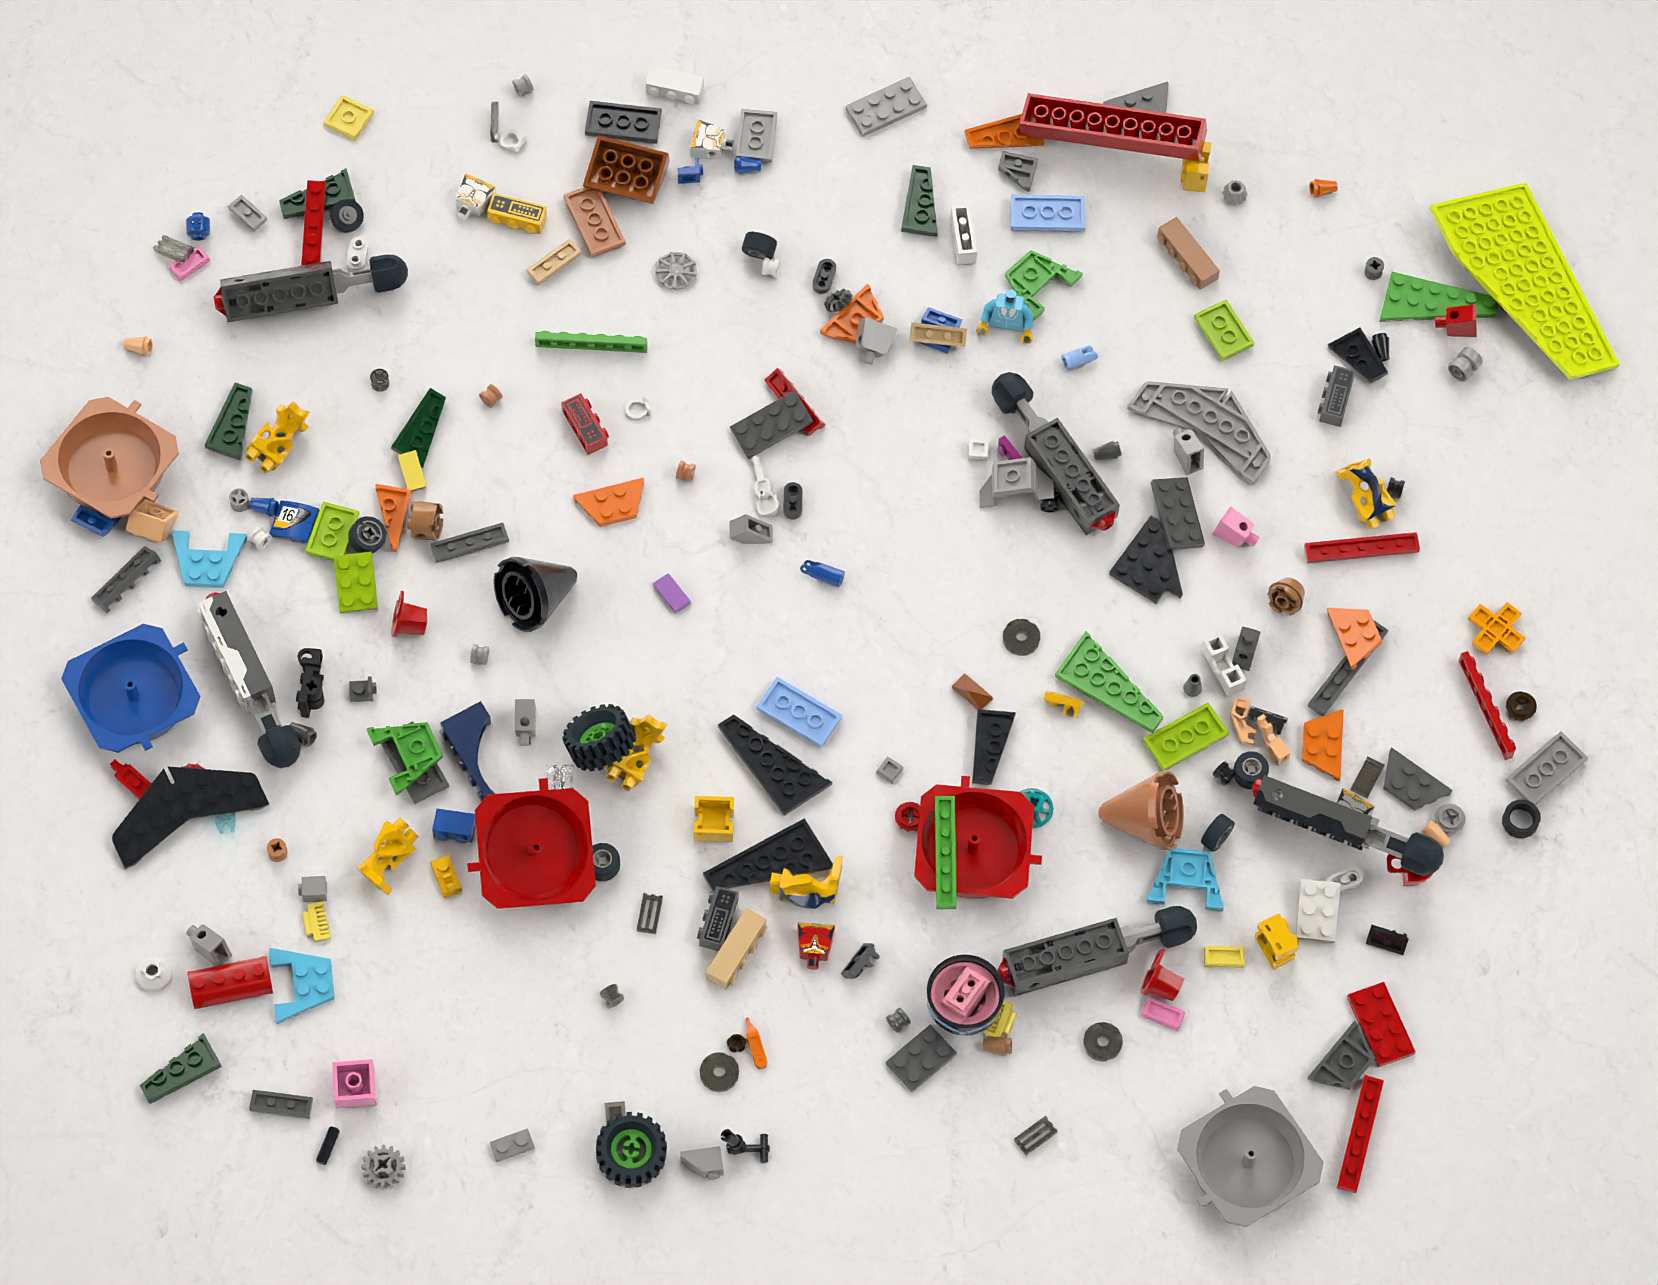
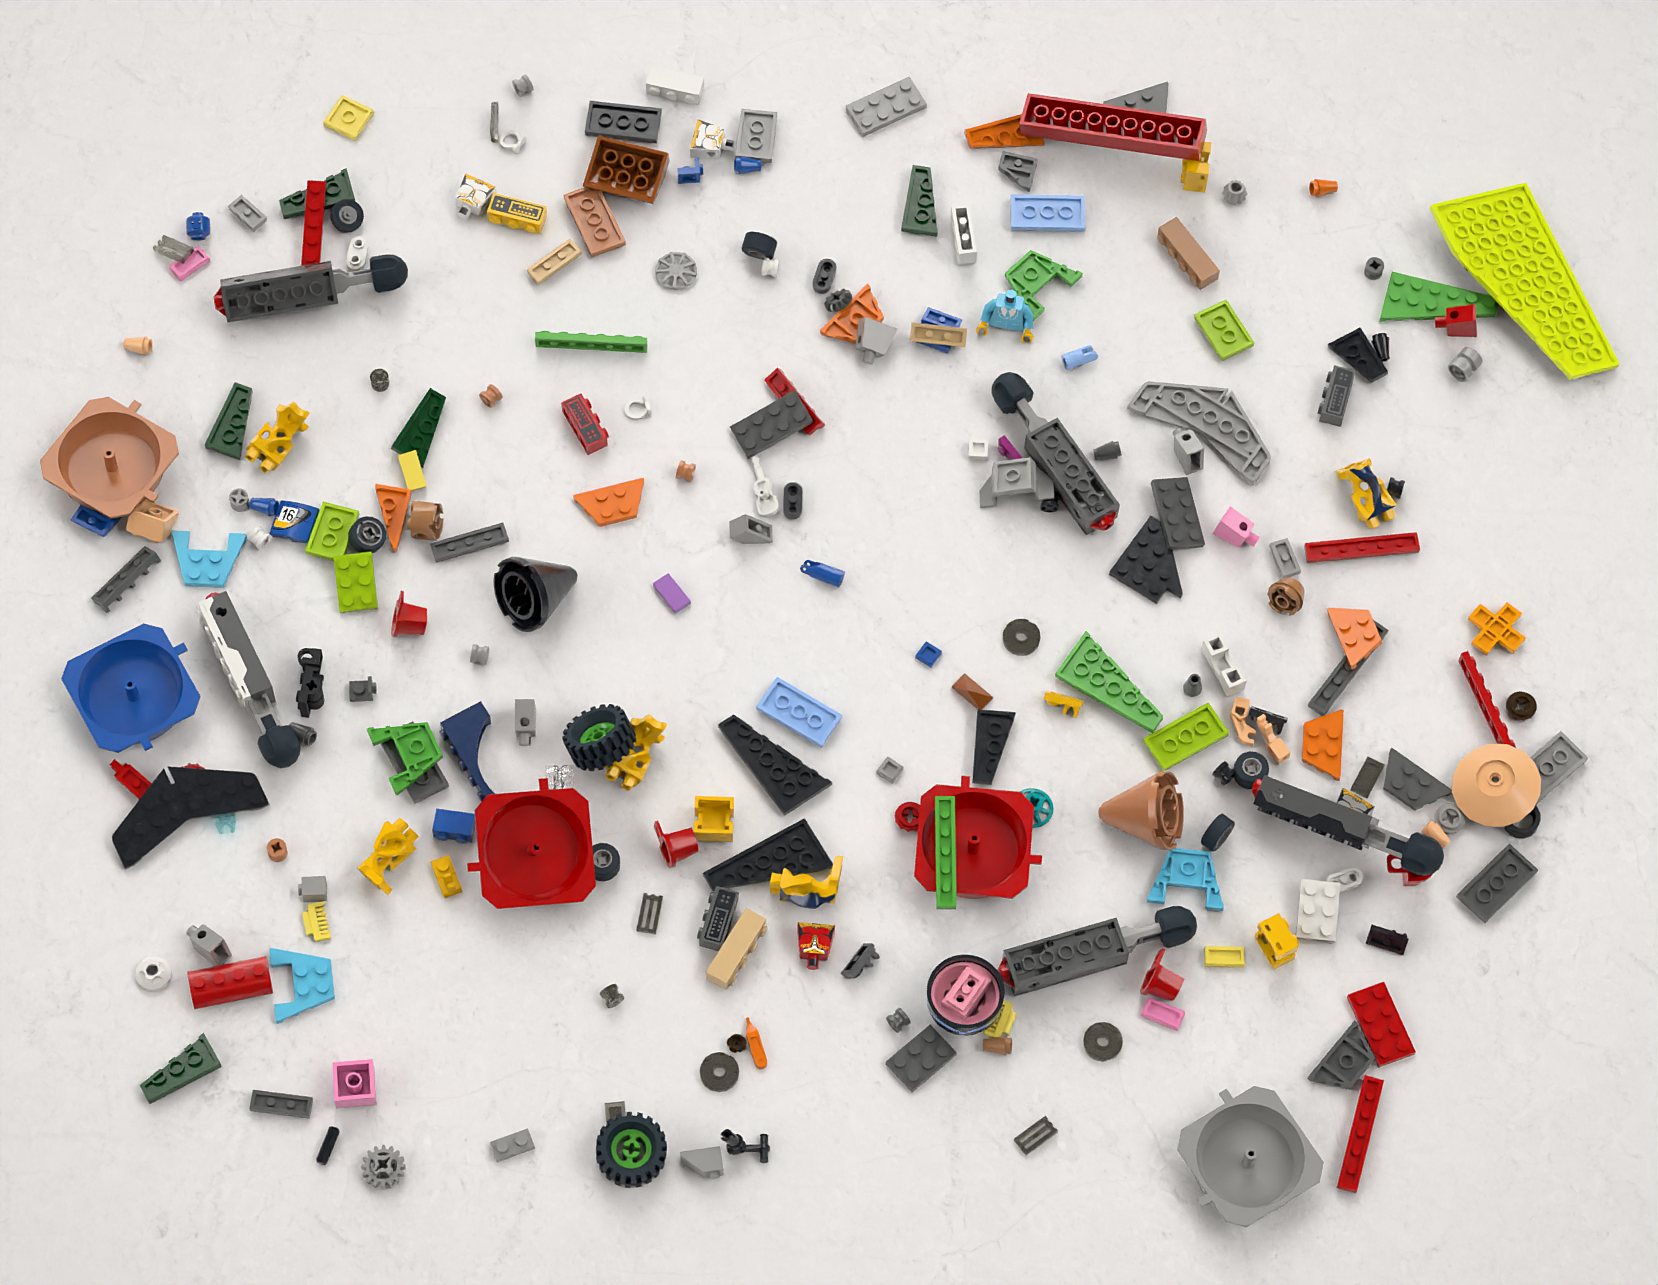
dark grey torso [1232,626,1261,671] -> none
none -> red container [654,820,698,868]
none -> blue tile [915,641,942,668]
none -> light grey plate [1269,538,1301,579]
none -> light nougat dish [1452,744,1541,827]
none -> dark grey plate [1456,843,1538,923]

